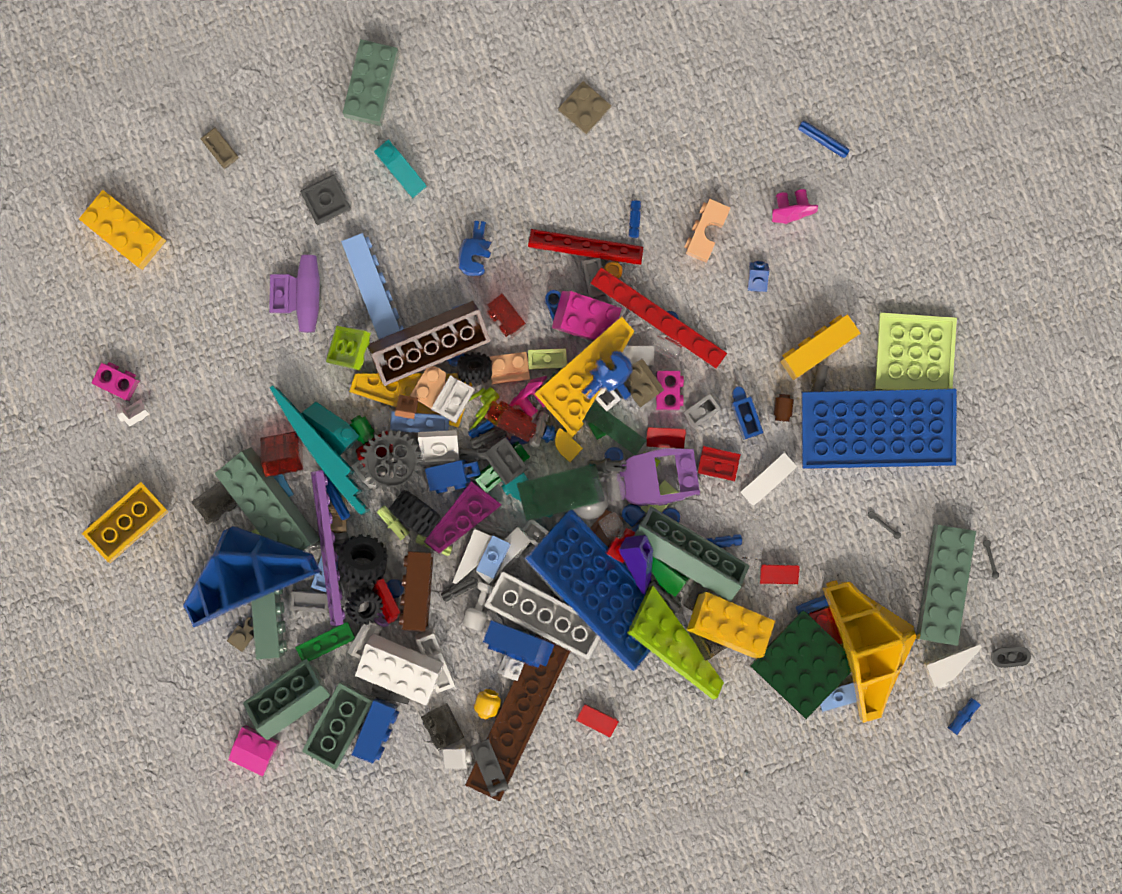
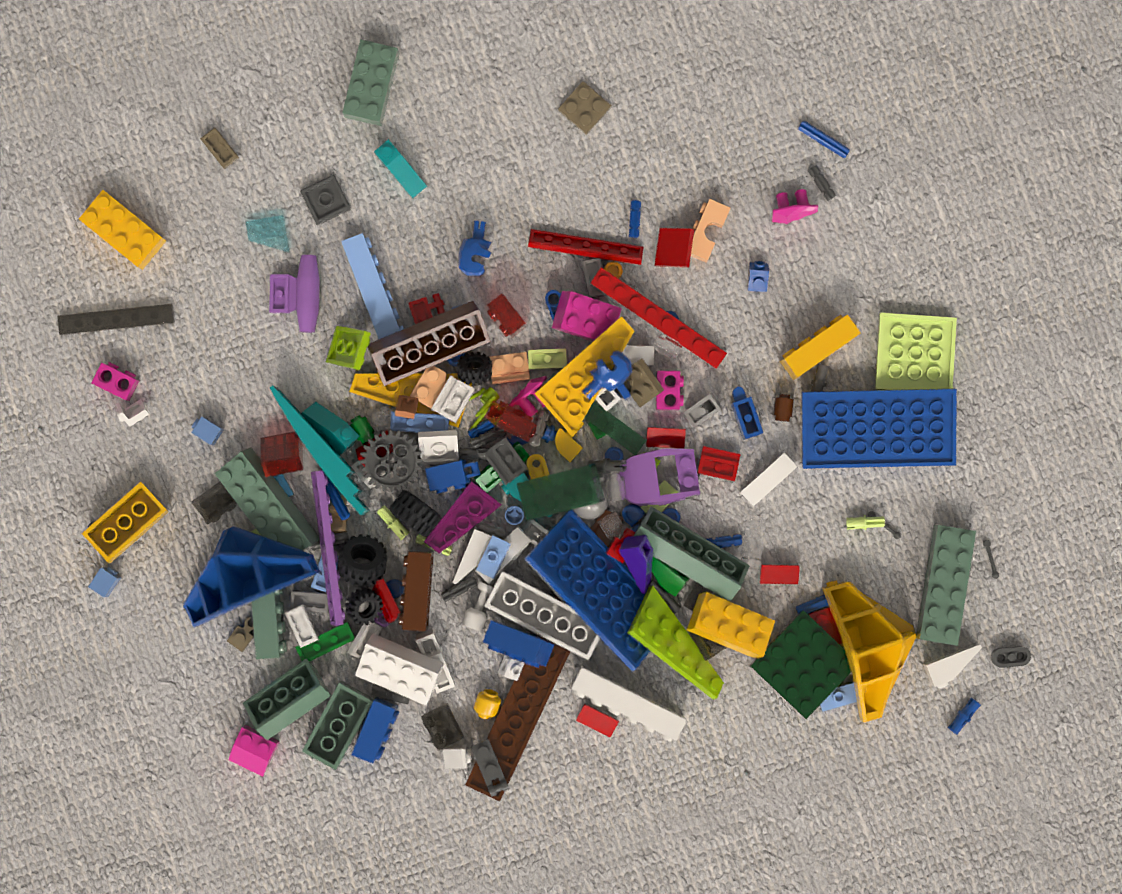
none -> clear smoke tile [57,304,175,335]
none -> medium blue brick [88,566,121,598]
none -> medium blue brick [191,416,224,446]
none -> clear light blue wing [245,215,290,253]
none -> white plate [285,604,319,648]
none -> red plate [408,293,445,324]
none -> medium blue wheel [505,506,524,525]
none -> yellow plate [527,454,551,492]
none -> white brick [571,665,687,742]
none -> red tile [654,228,694,268]
none -> dark grey axle [808,165,836,201]
none -> yellowish green axle [846,515,885,530]

